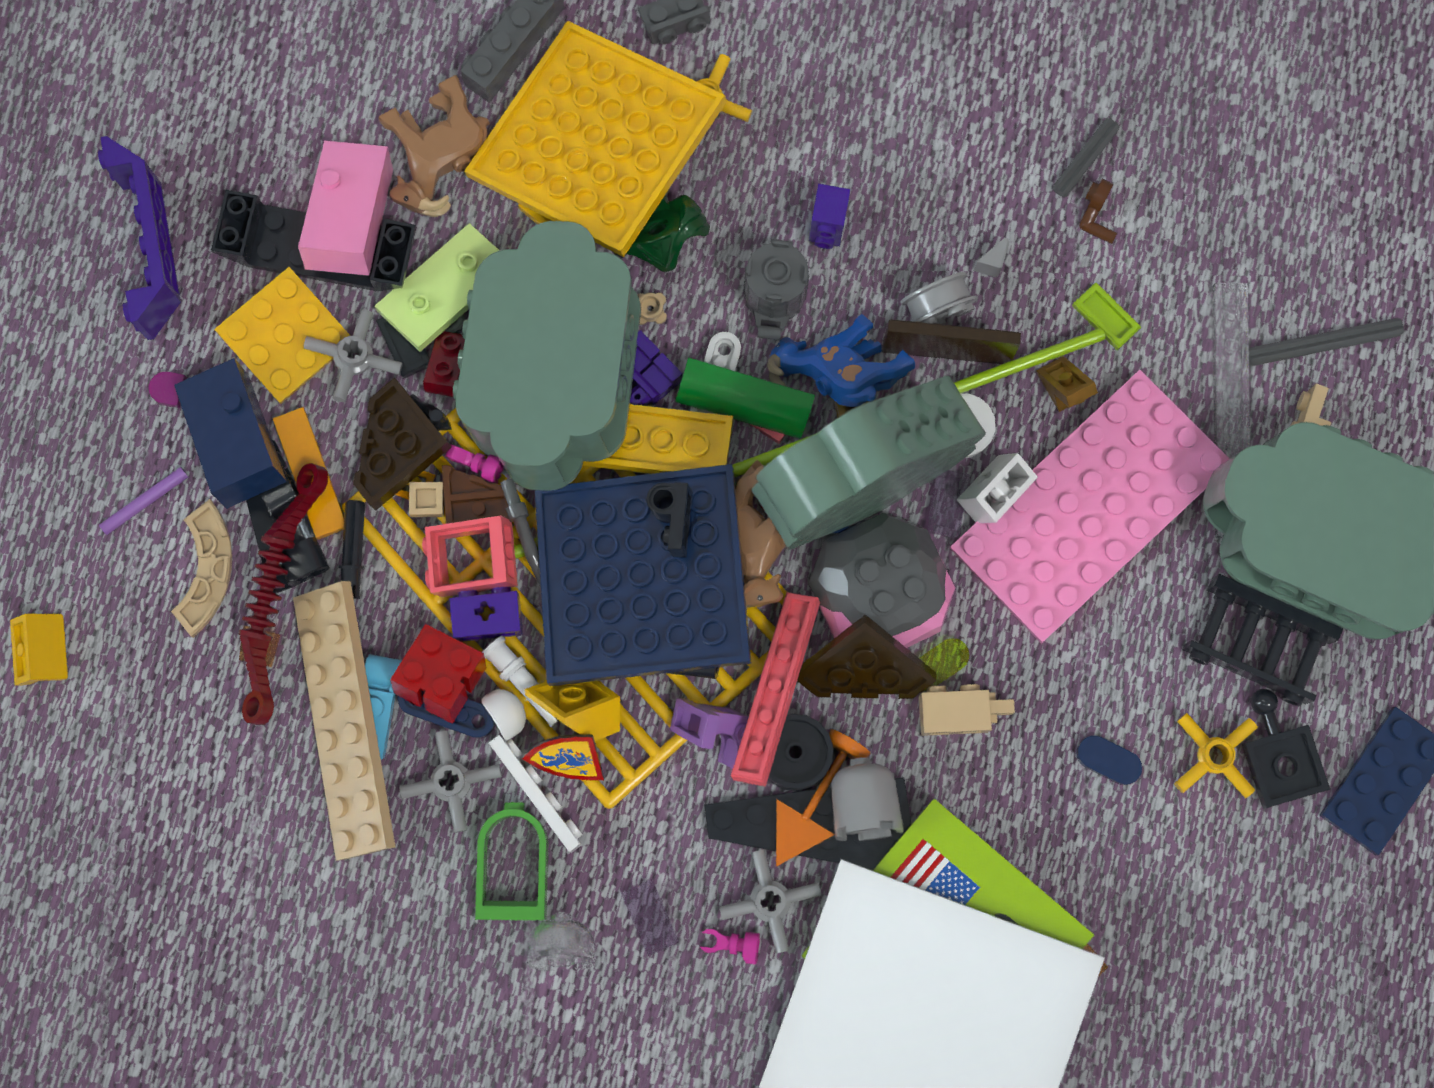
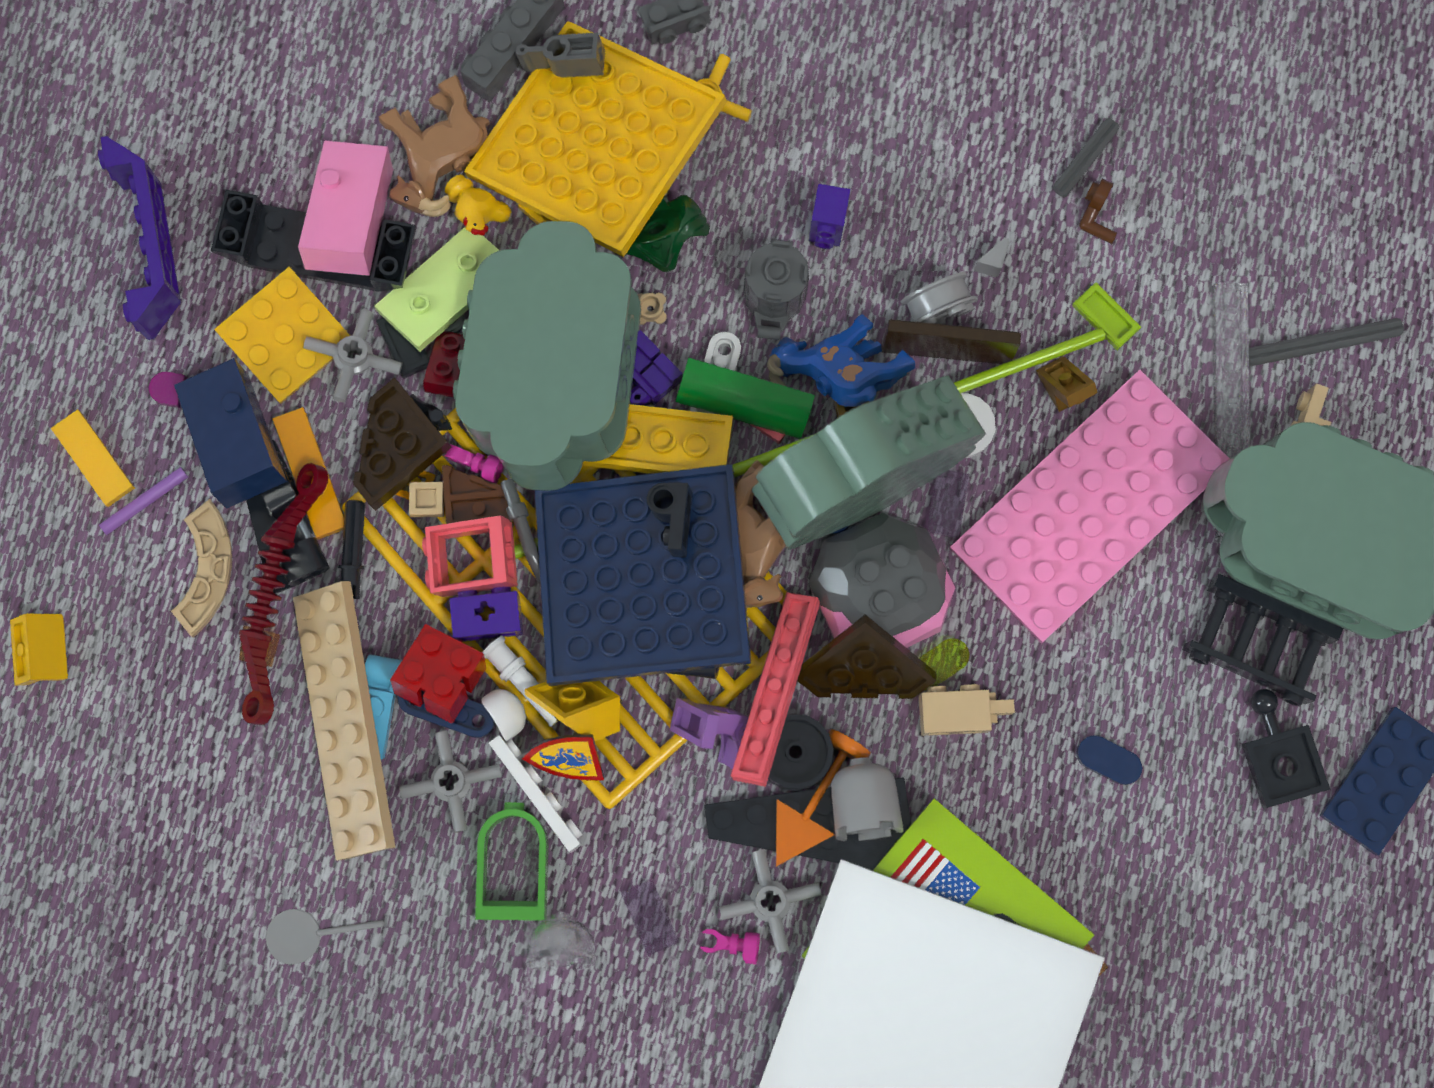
white brick [957,453,1038,523] -> none
yellow bar [1174,713,1258,799] -> none
none -> yellow tile [51,409,135,507]
none -> light grey piece [266,909,385,965]
none -> yellow animal [445,174,511,236]
none -> dark grey piece [516,33,605,77]

